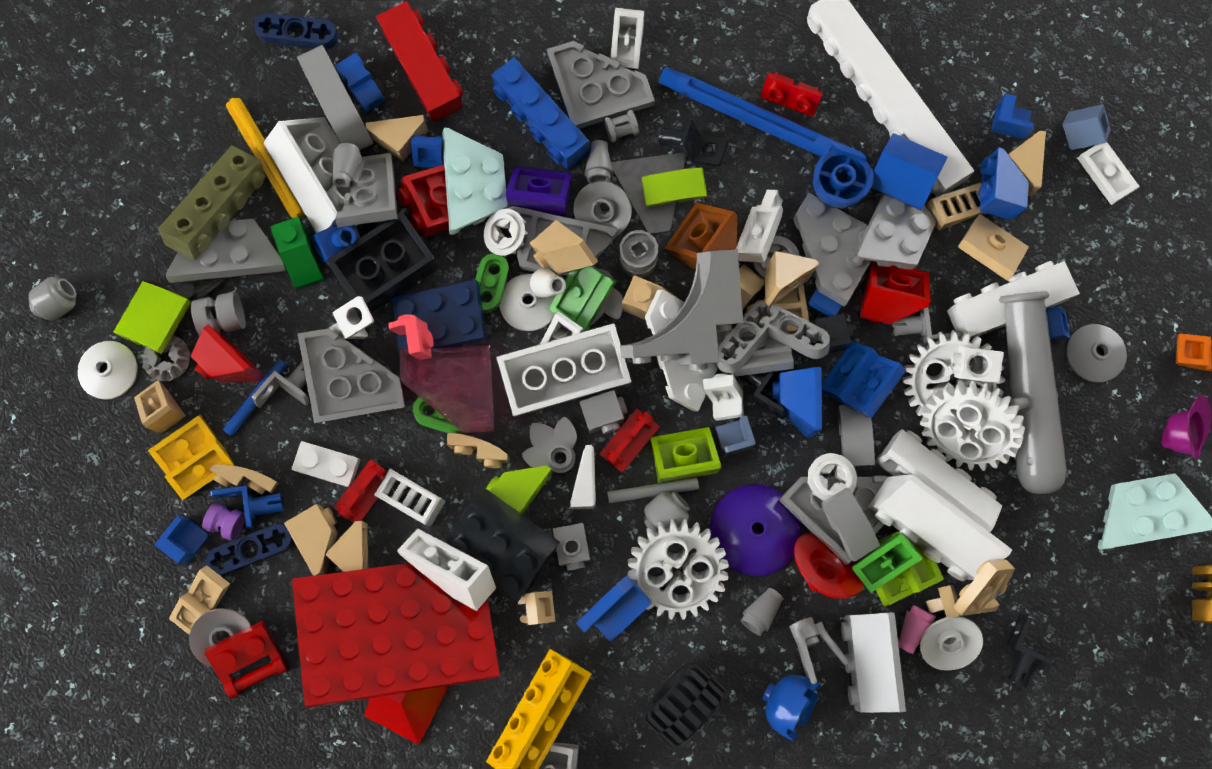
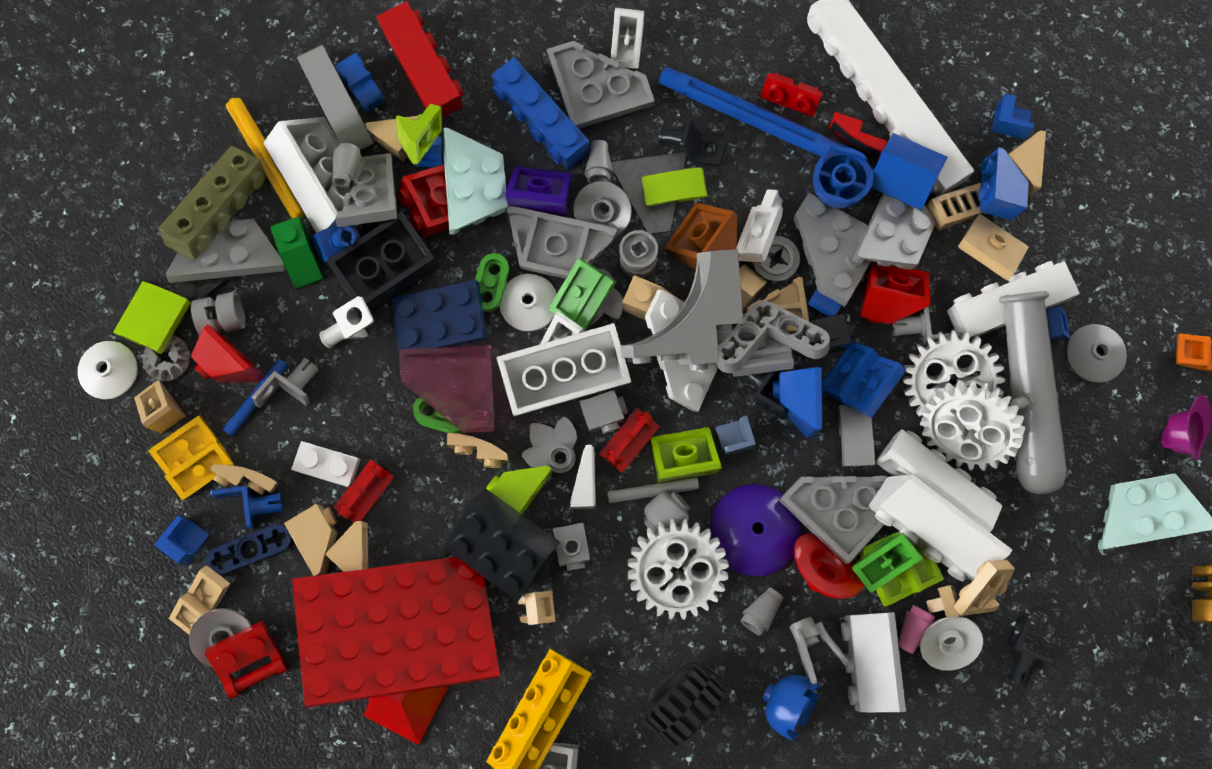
light grey head [29,277,76,321] -> none
medium lavender wheel [202,501,245,541] -> none
dark blue beam [254,13,339,50] -> none
light grey plate [298,328,405,423] -> none
white slope [374,469,445,527] -> none
coral bracket [388,315,434,360] -> none
white slope [397,529,496,611] -> none
white gear [484,209,528,257] -> none
tan slope [530,220,598,274] -> none
white cone [530,268,566,298] -> none
blue panel [576,575,652,641] -> none
light grey bush [604,110,639,143] -> none
white bracket [703,373,744,421] -> none
tan slope [765,251,819,307] -> none
white gear [807,453,857,501] -> none
light grey slope [821,488,880,562] -> none
white brick [951,346,1004,383] -> none
sand blue panel [1062,104,1111,150] -> none
white plate [1077,142,1140,205] -> none
none -> lime slope [396,104,442,165]
none -> red slope [829,112,887,162]

